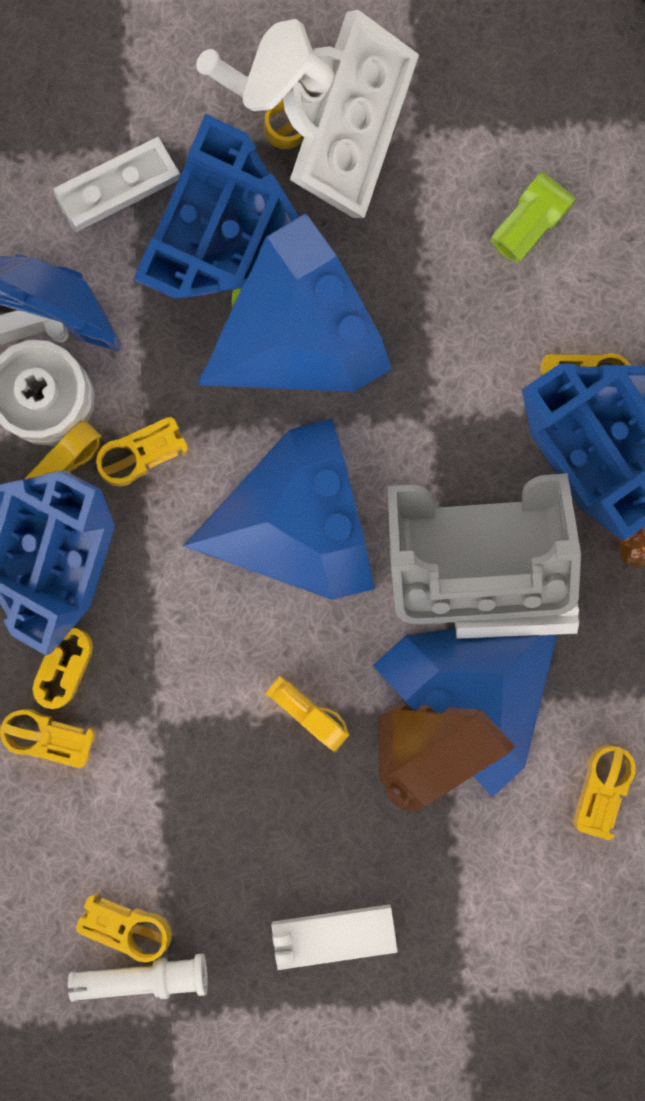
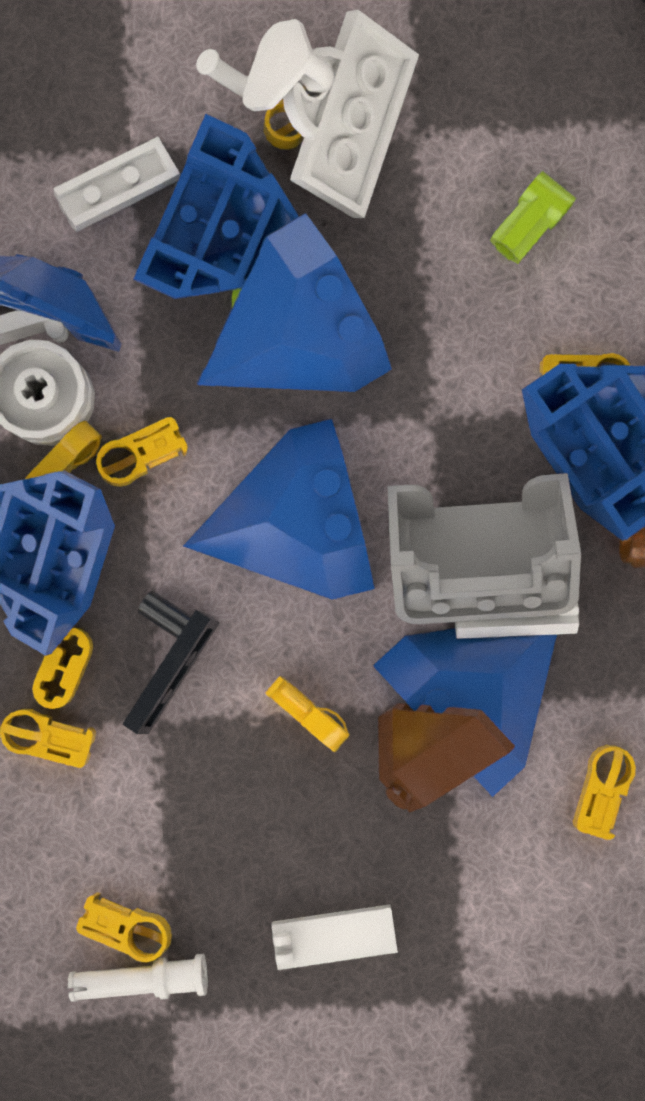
none -> black piece [122,591,220,734]

